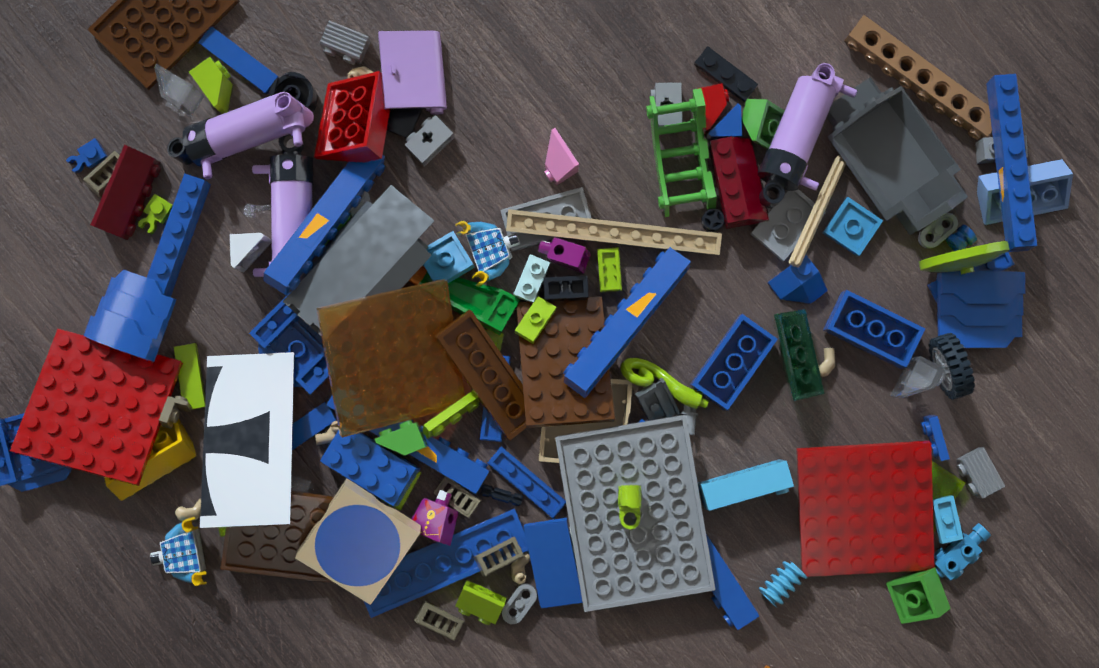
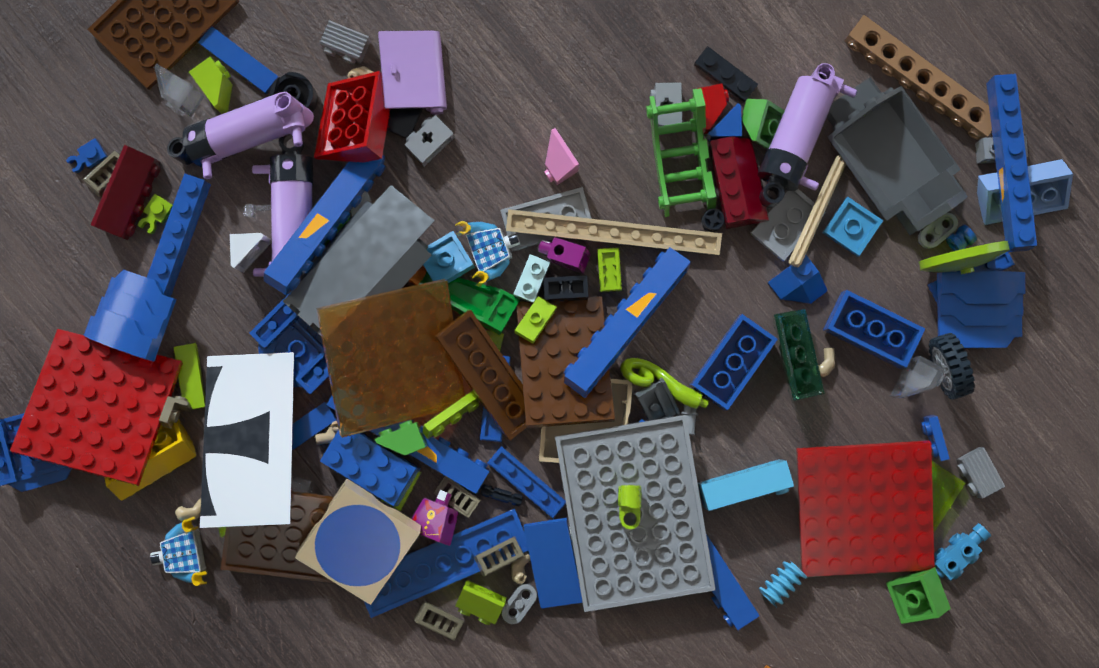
medium azure plate [933,495,964,544] -> none

